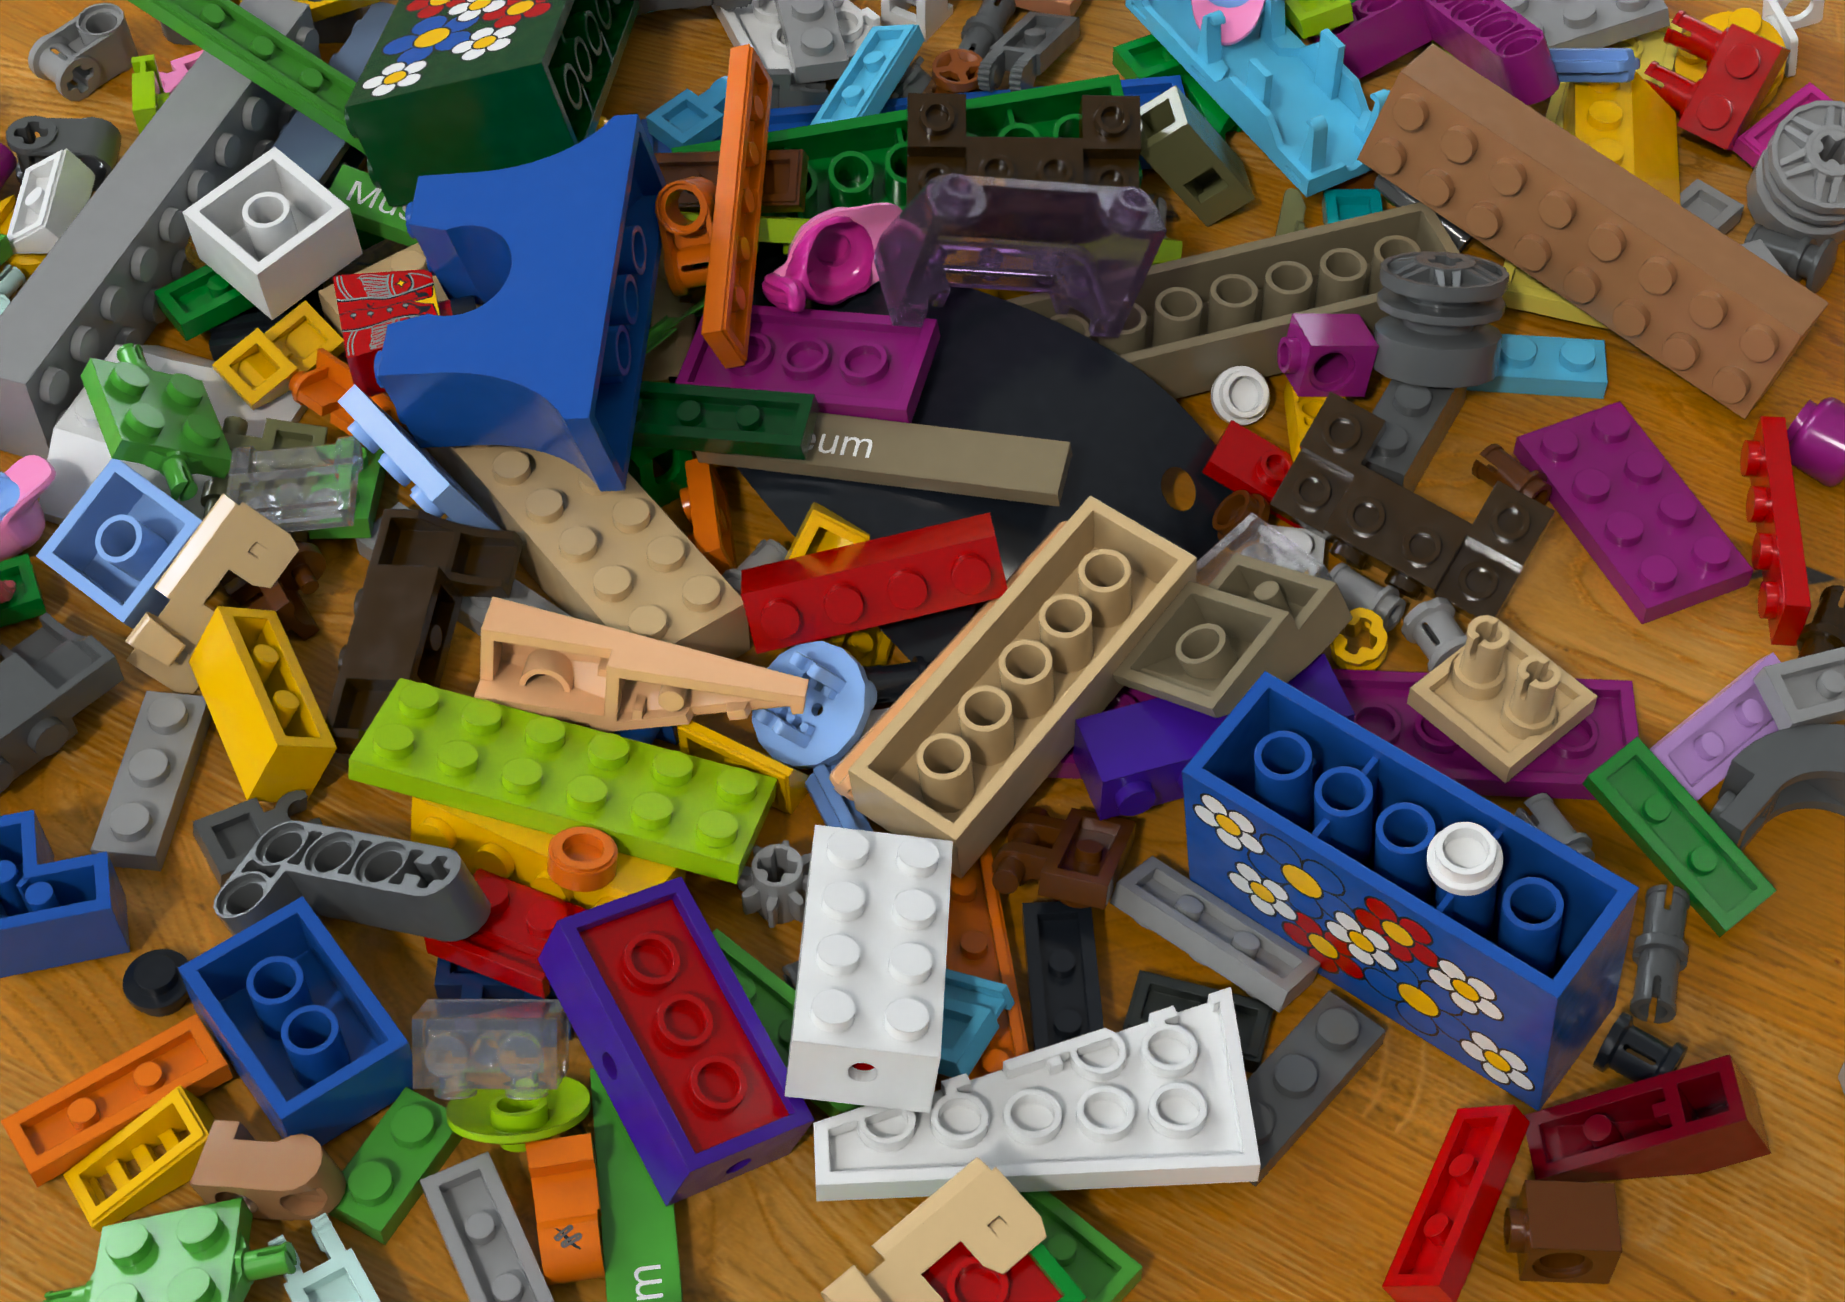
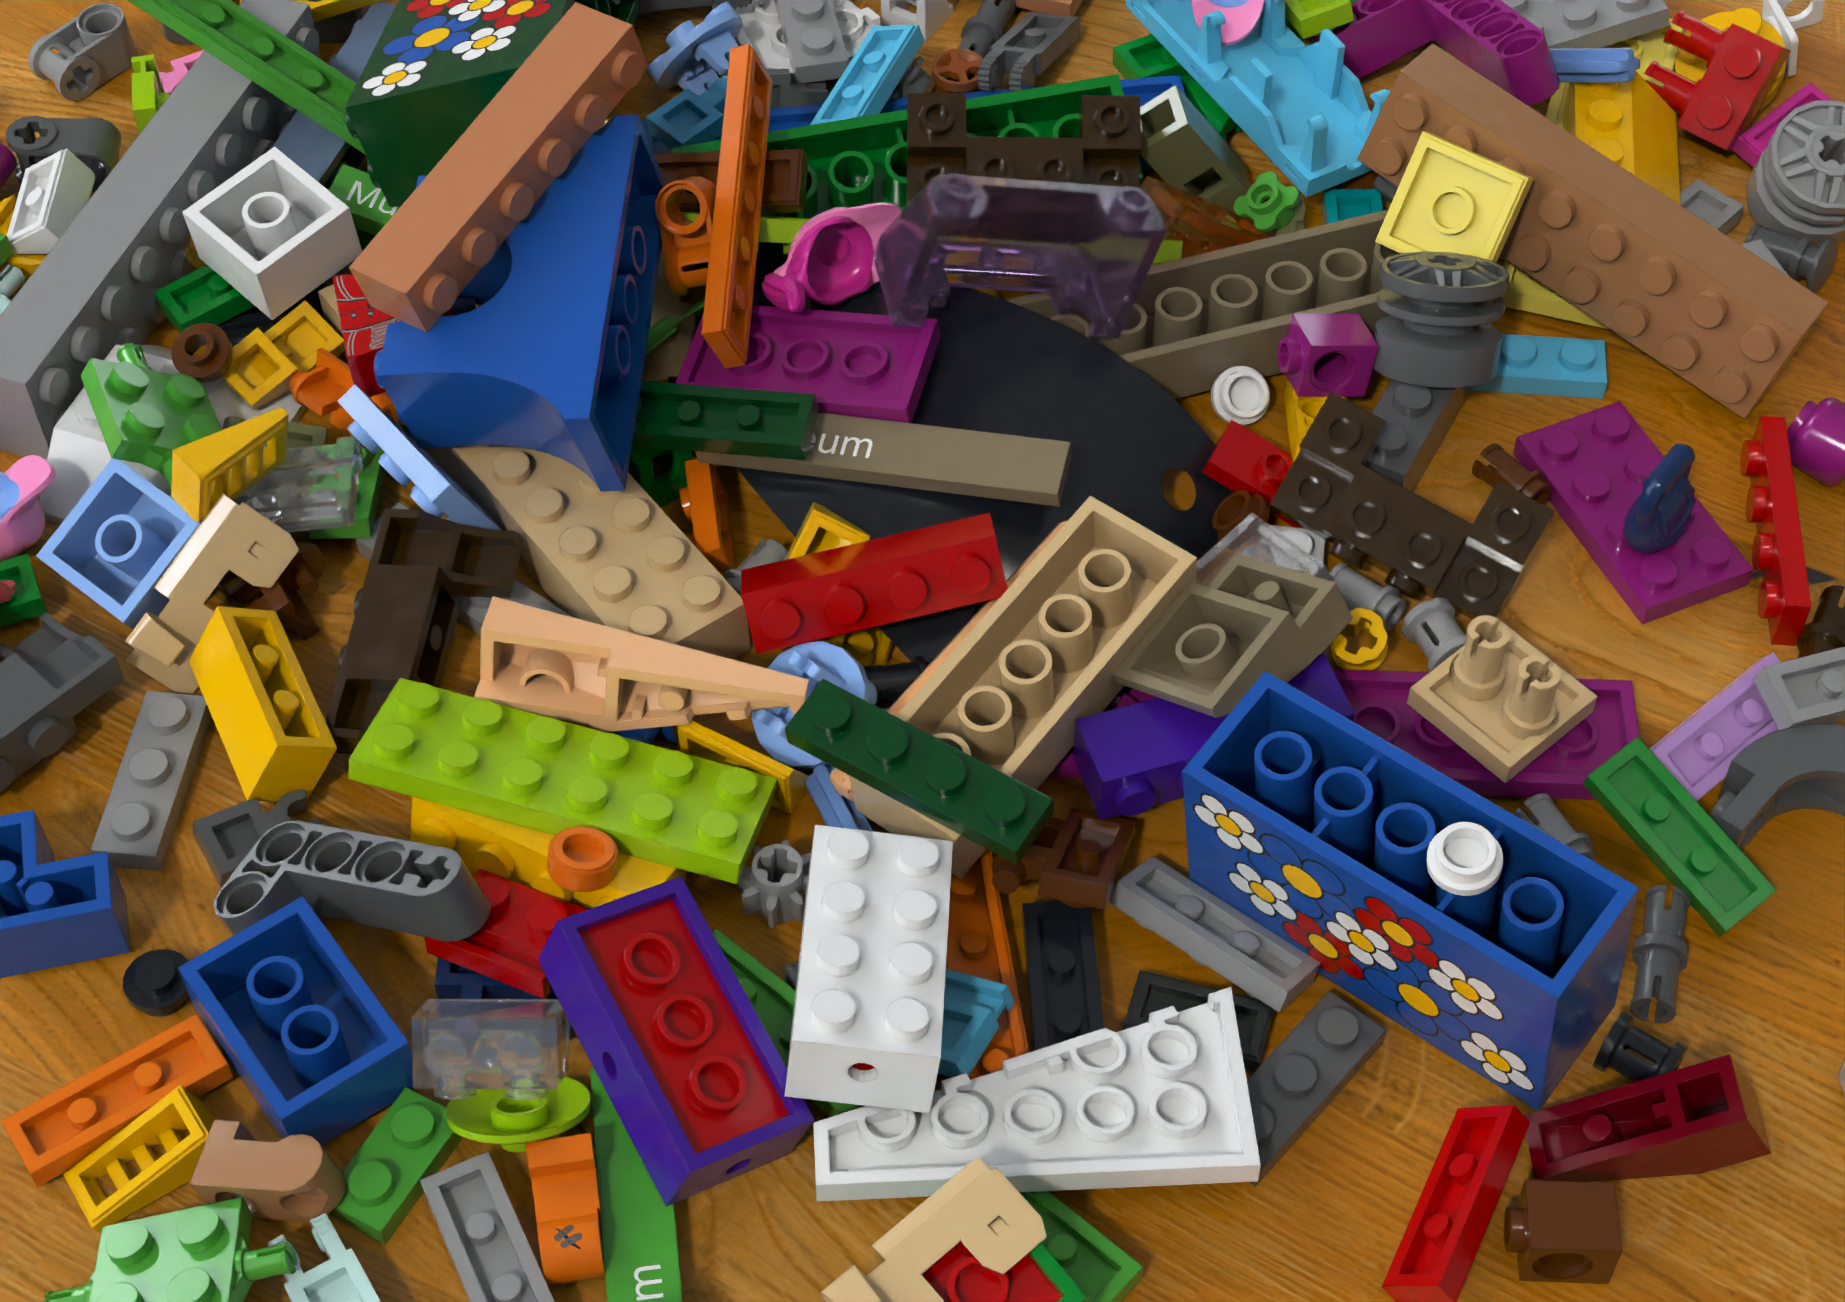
none -> reddish brown plate [171,323,233,382]
none -> yellow slope [171,407,289,522]
none -> nougat brick [349,2,649,333]
none -> light blue plate [646,2,743,96]
none -> dark green plate [785,679,1054,865]
none -> clear orange plate [1134,176,1269,250]
none -> bright green plate [1234,172,1300,232]
none -> light yellow plate [1375,131,1534,263]
none -> dark blue piece [1623,444,1696,553]

